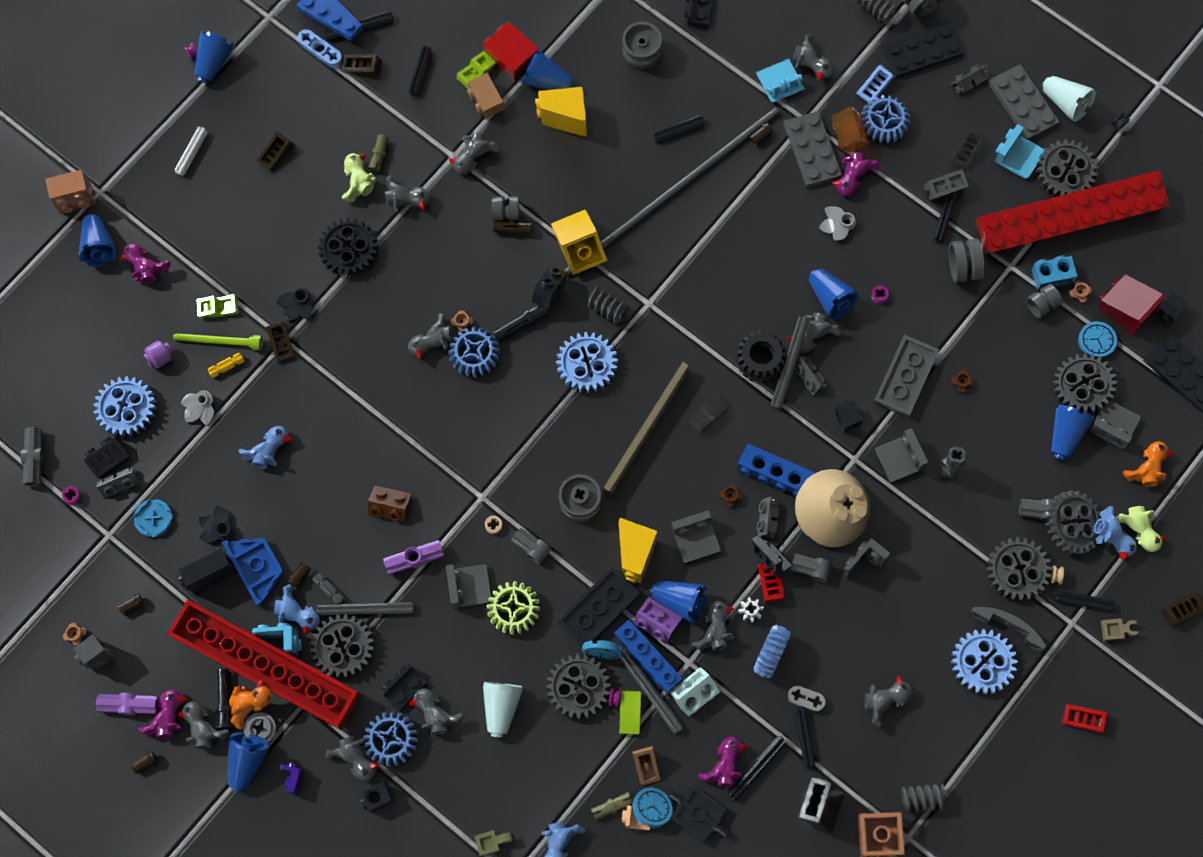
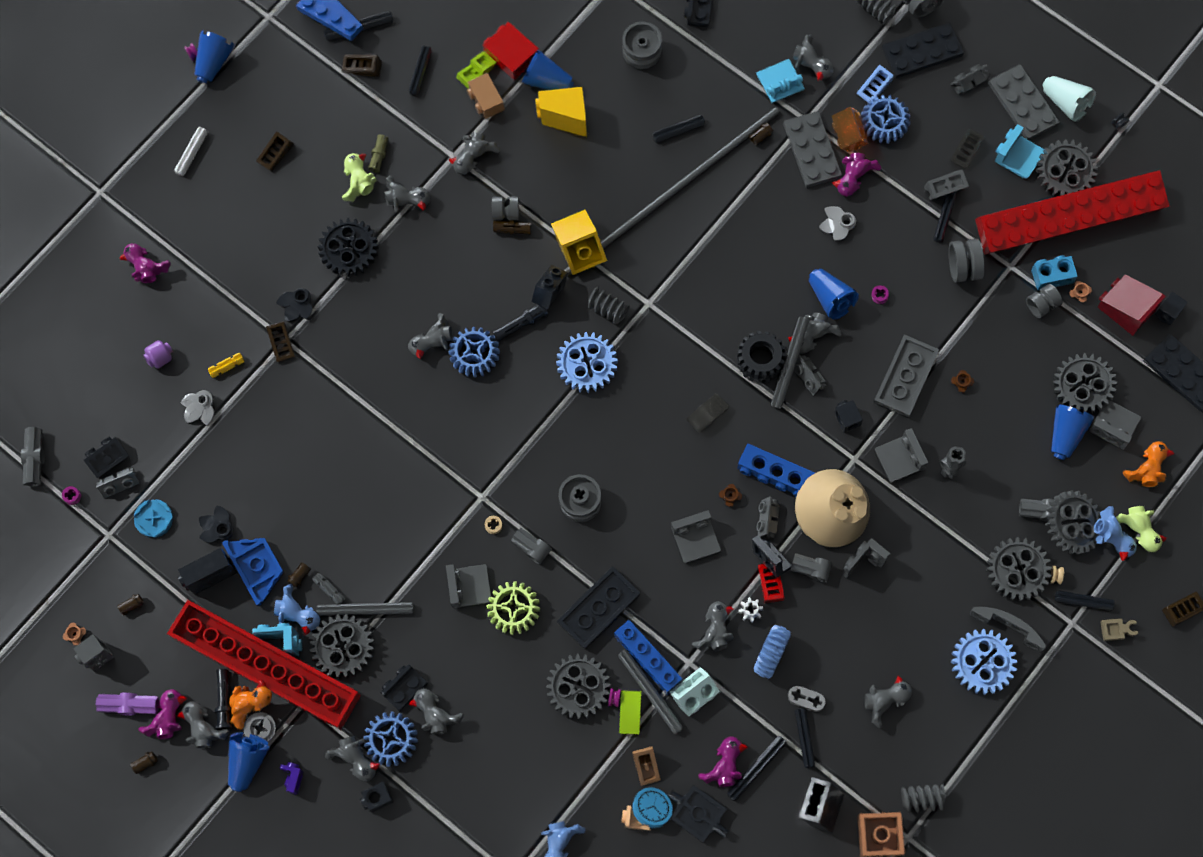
nougat brick [45,169,96,213] -> none
blue cone [79,214,117,267] -> none
light blue gear [93,376,156,437] -> none
lime piece [173,333,263,351] -> none
slope [197,294,239,318] -> none
medium blue animal [239,426,292,469] -> none
light blue beam [298,30,342,68] -> none
reddish brown bracket [367,486,412,523] -> none
medium lavender piece [383,540,444,575] -> none
nougat plate [451,310,473,332] -> none
olive plate [474,830,513,856] -> none
light aqua cone [483,682,523,737] -> none
dark azure tile [582,640,622,660] -> none
olive pin [591,792,633,821] -> none
dark tan tile [603,362,689,497] -> none
yellow slope [619,518,657,584] -> none
medium lavender bracket [633,597,682,643] -> none
blue cone [651,580,708,623] -> none
red slope [1063,704,1108,734] -> none
dark azure tile [1078,321,1117,359] -> none

